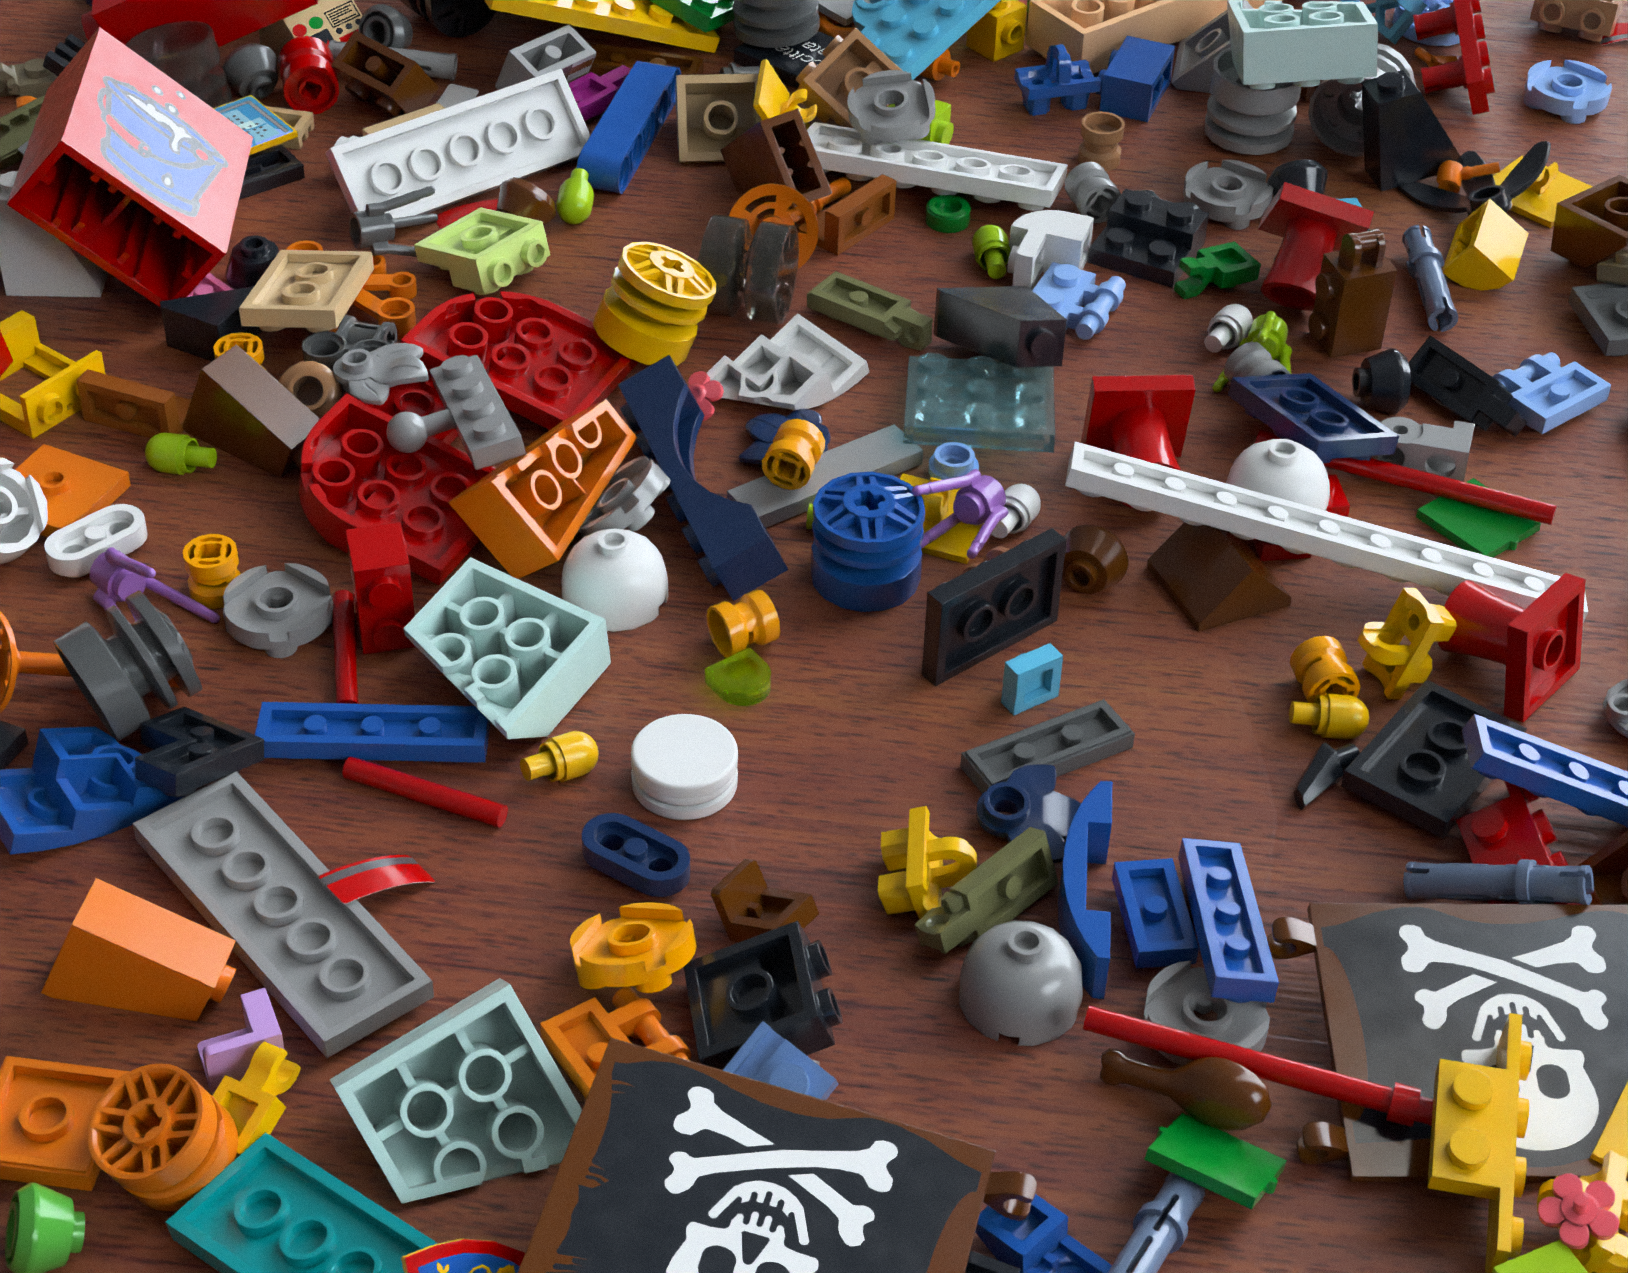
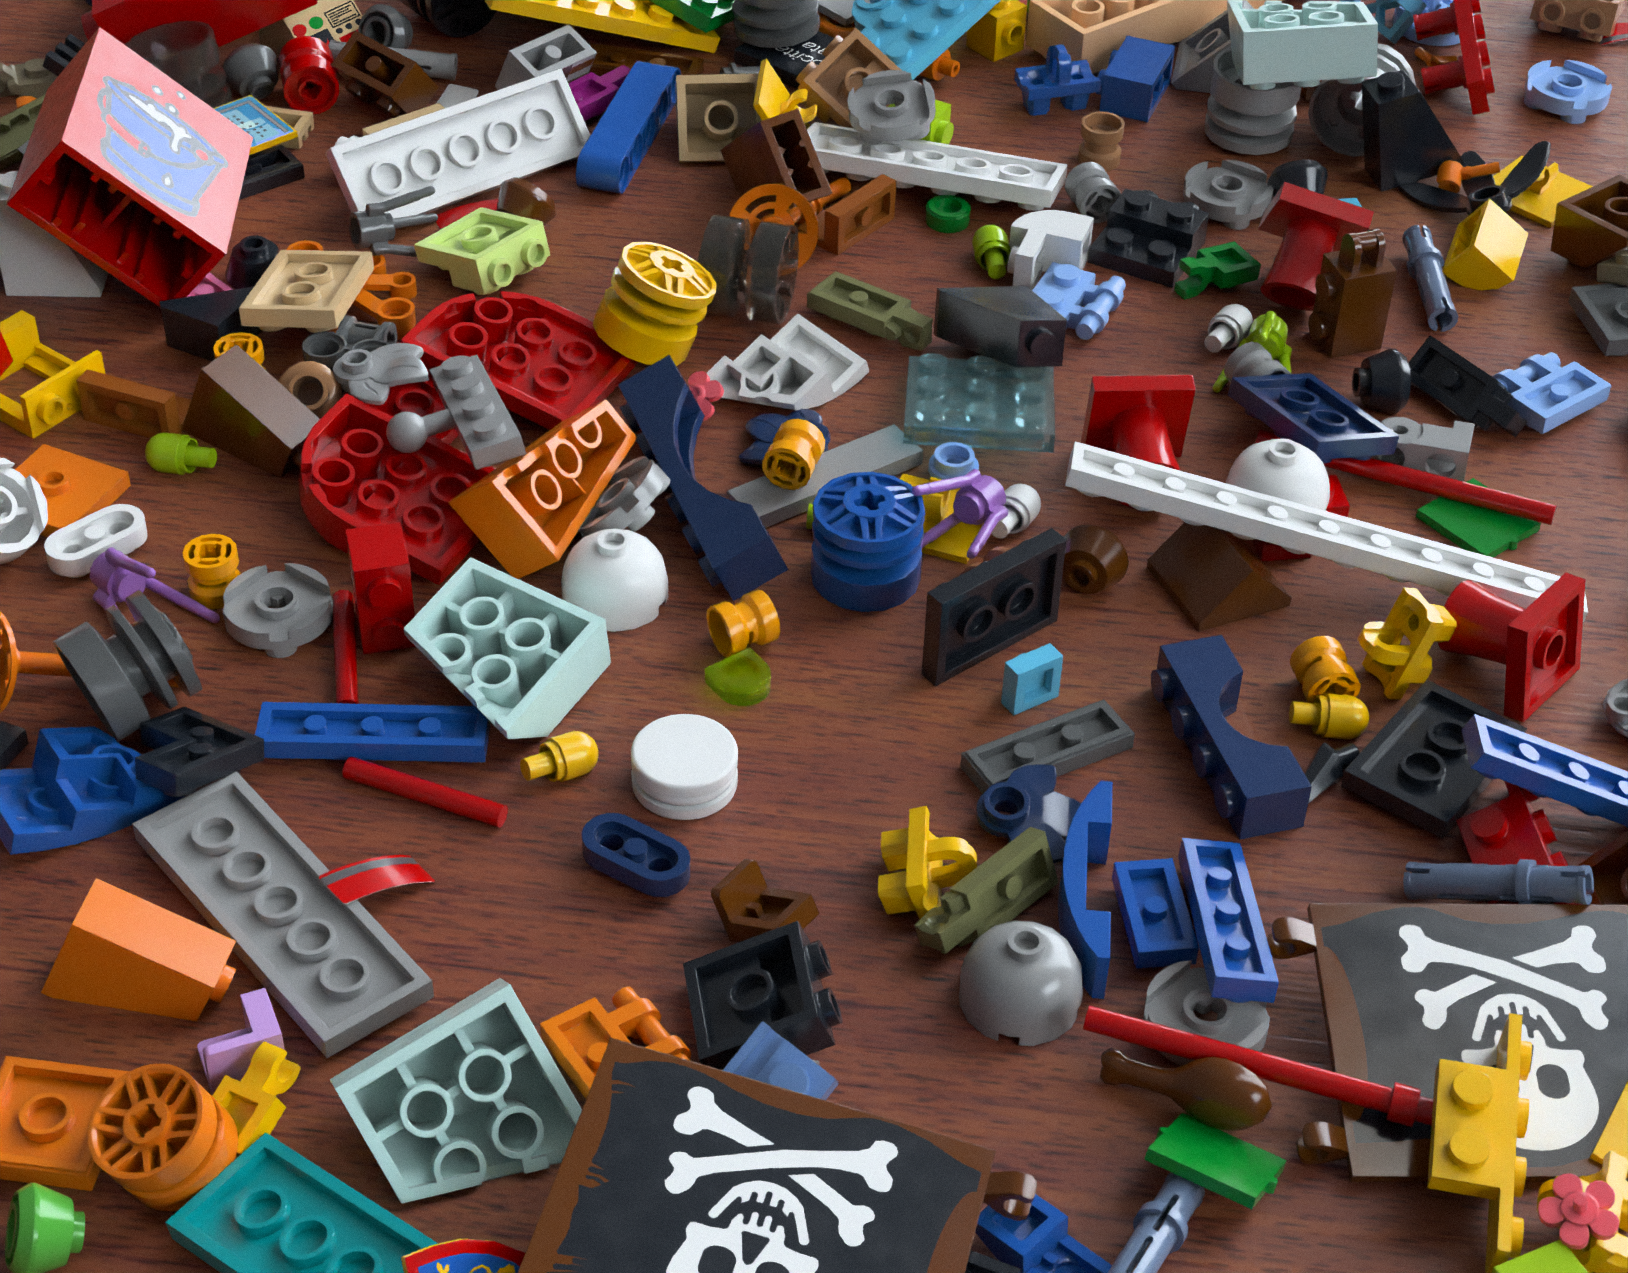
lime cylinder [556,168,594,224] -> none
light orange plate [570,902,697,993] -> none
none -> dark blue arch [1151,635,1312,840]

